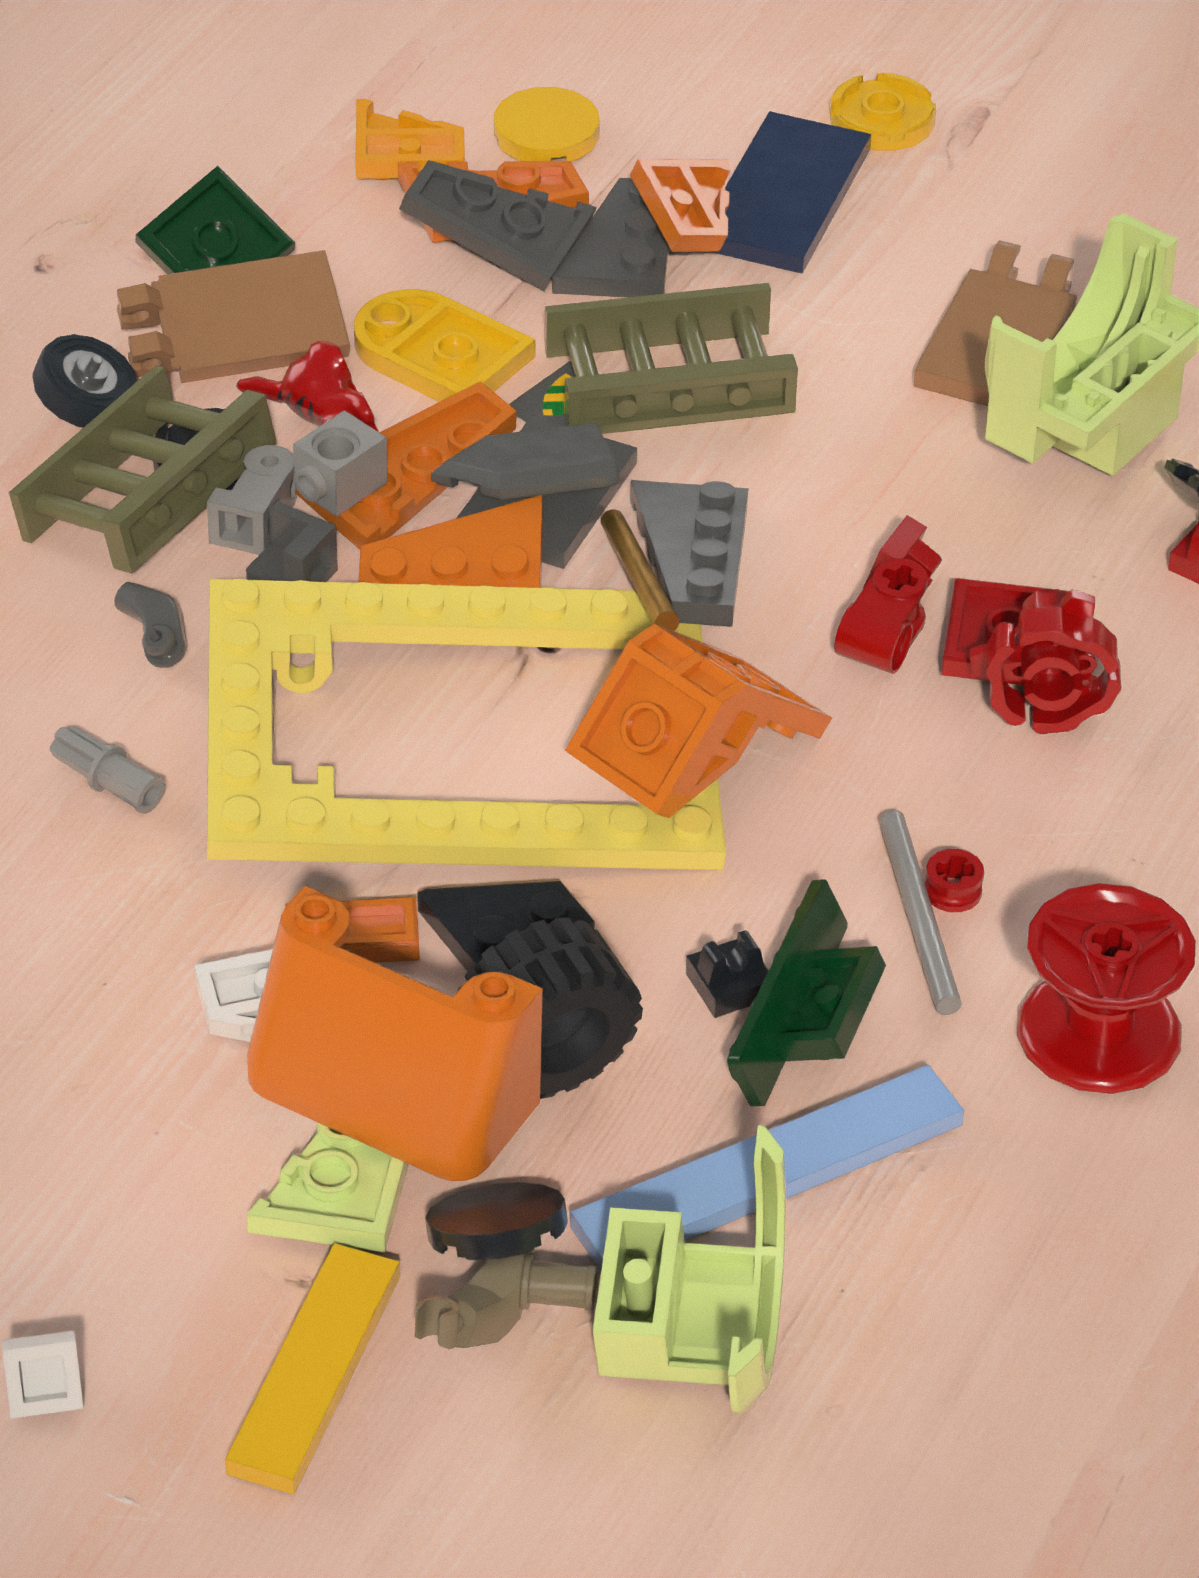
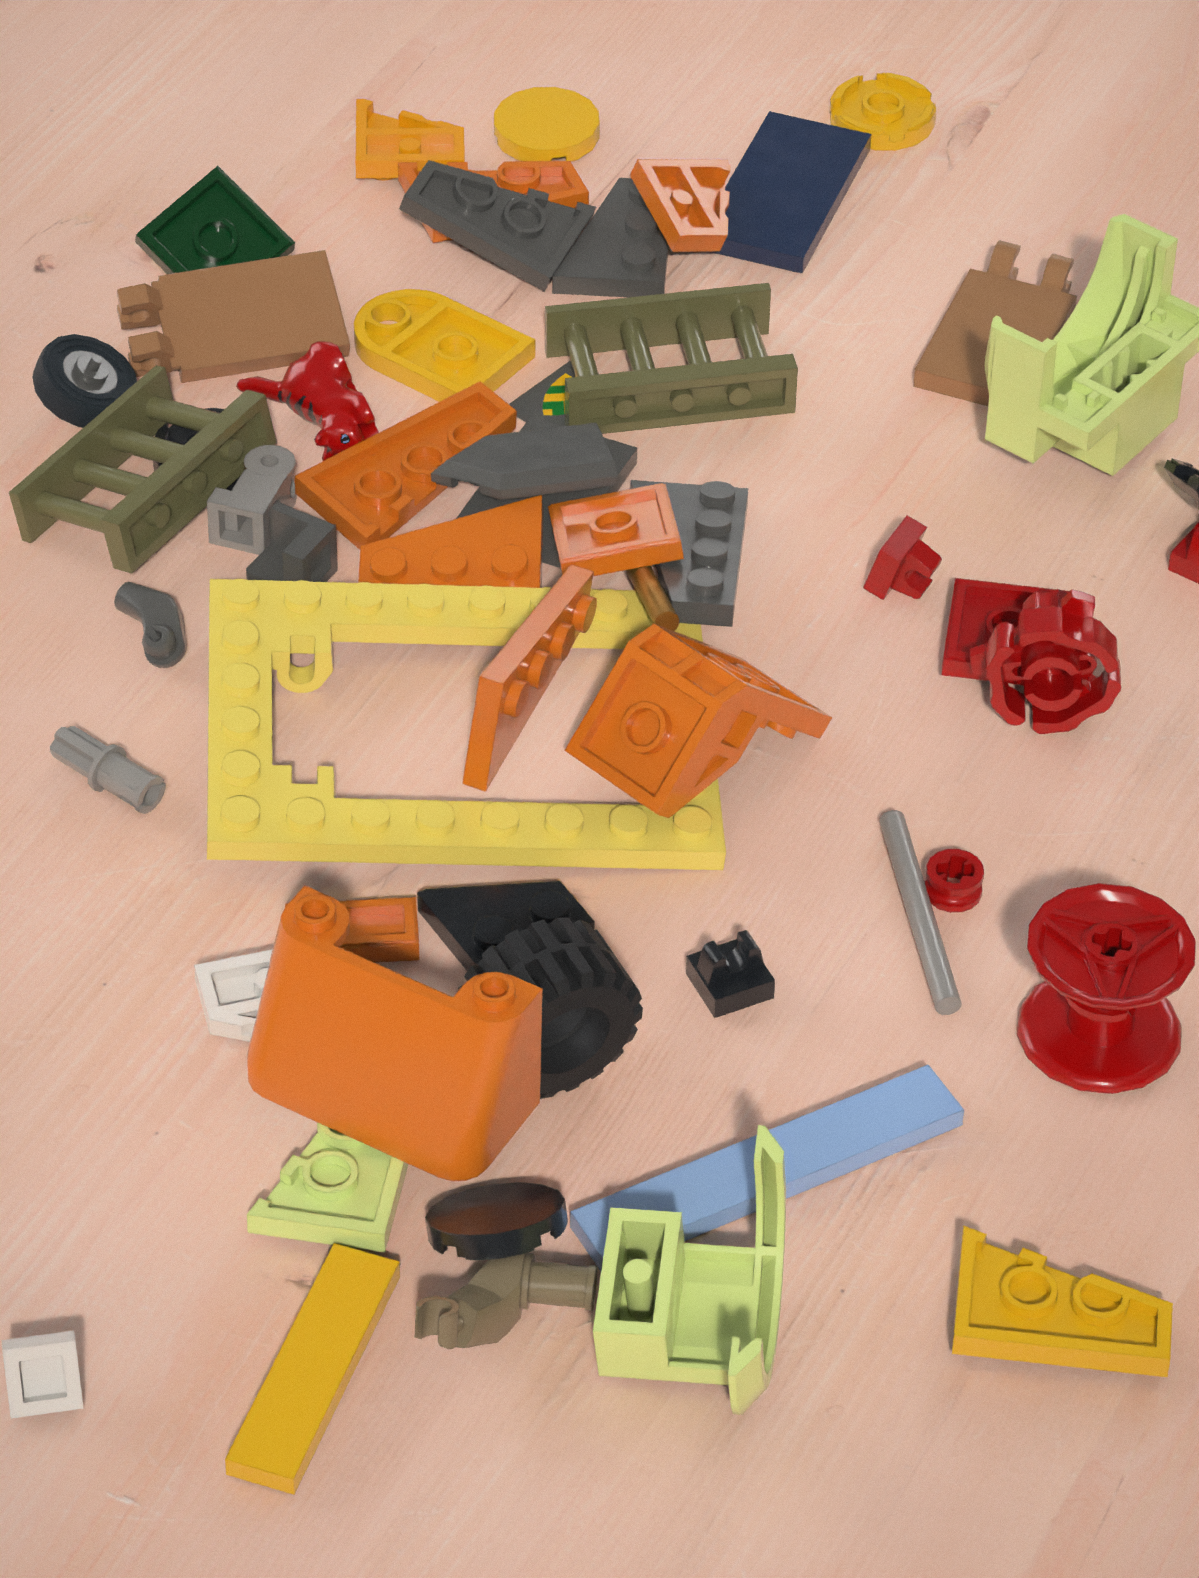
light grey brick [293,410,387,517] -> none
dark green bracket [727,879,886,1107] -> none
red piece [834,558,928,674] -> none
none -> orange wing [462,565,597,792]
none -> orange tile [548,483,684,576]
none -> yellow wing [952,1225,1173,1377]

